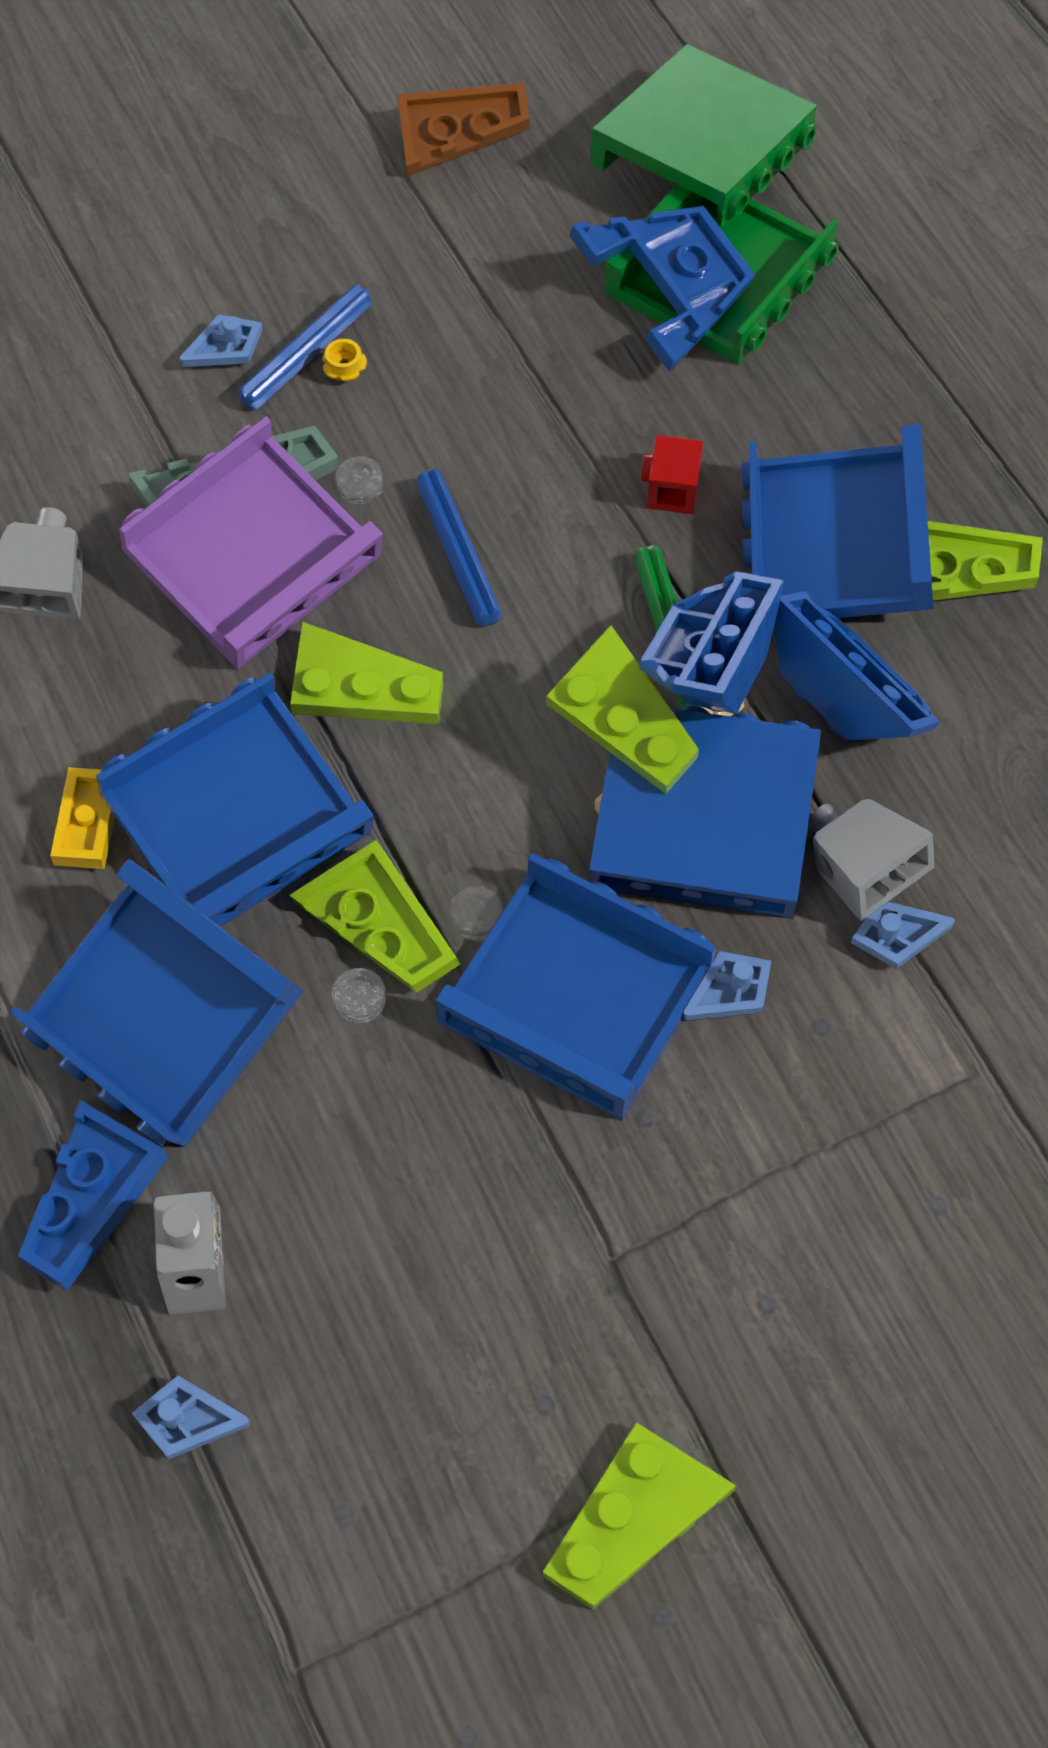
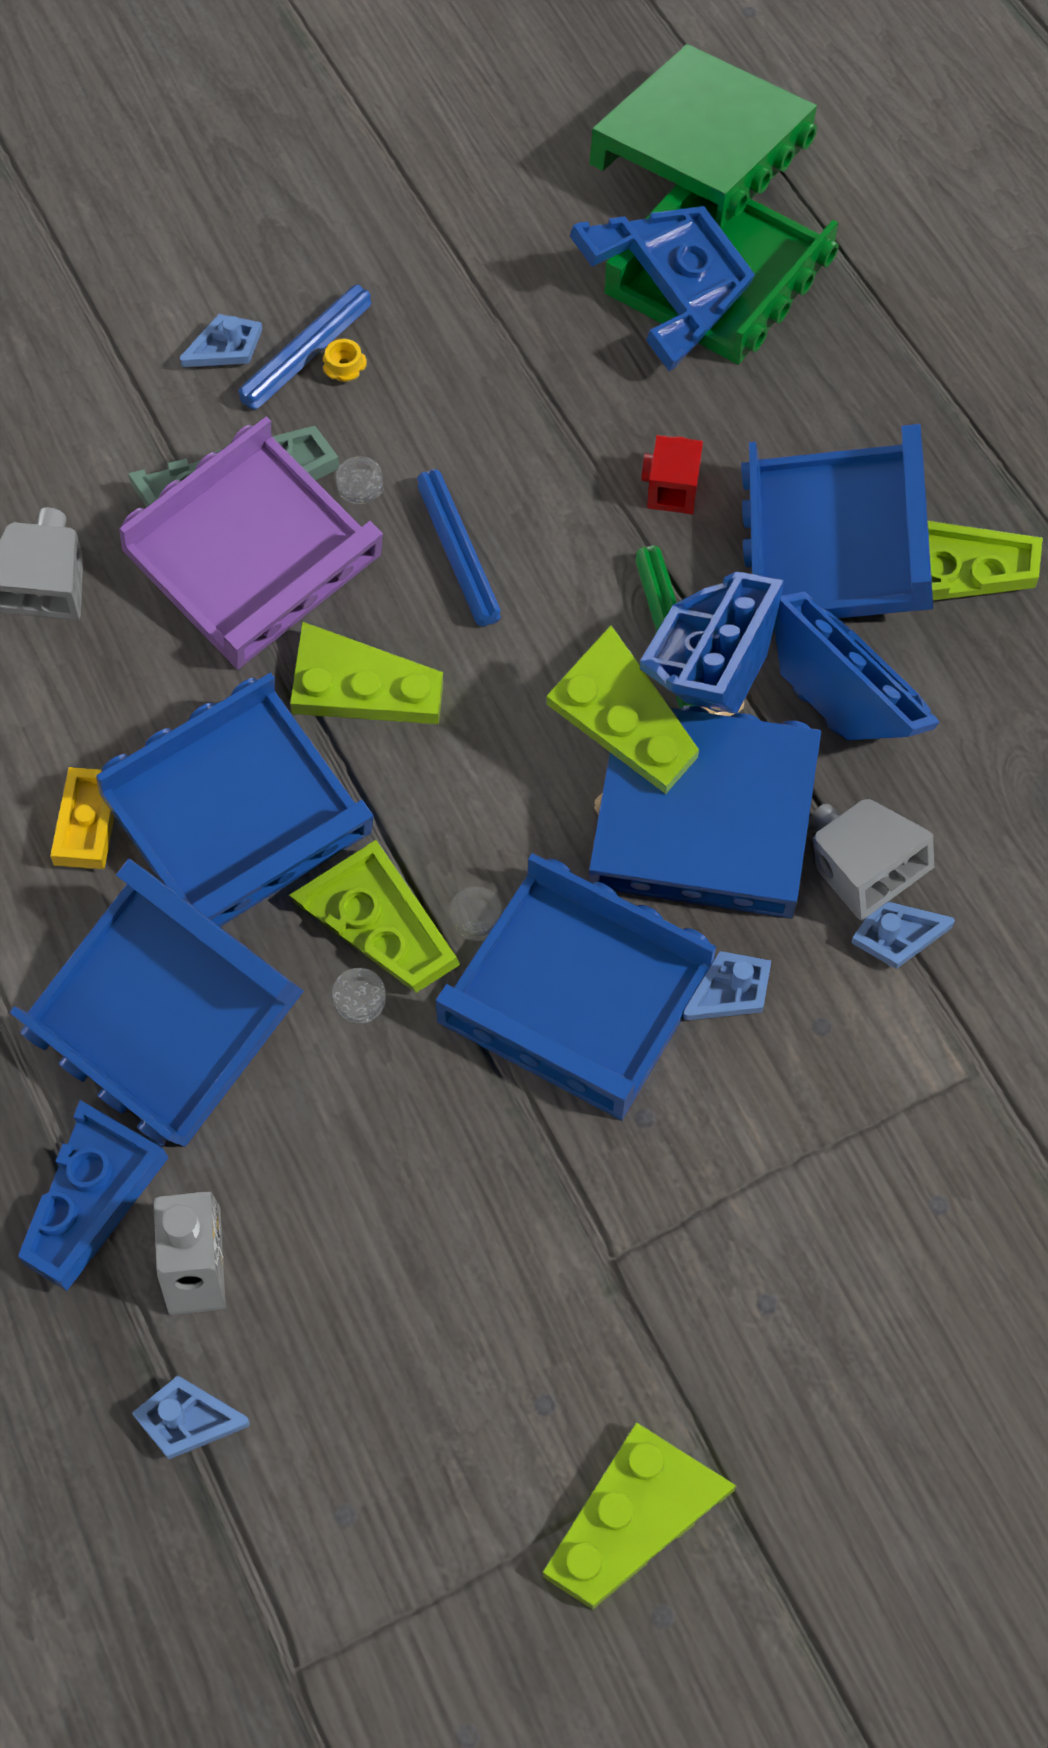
dark orange wing [397,83,530,177] -> none

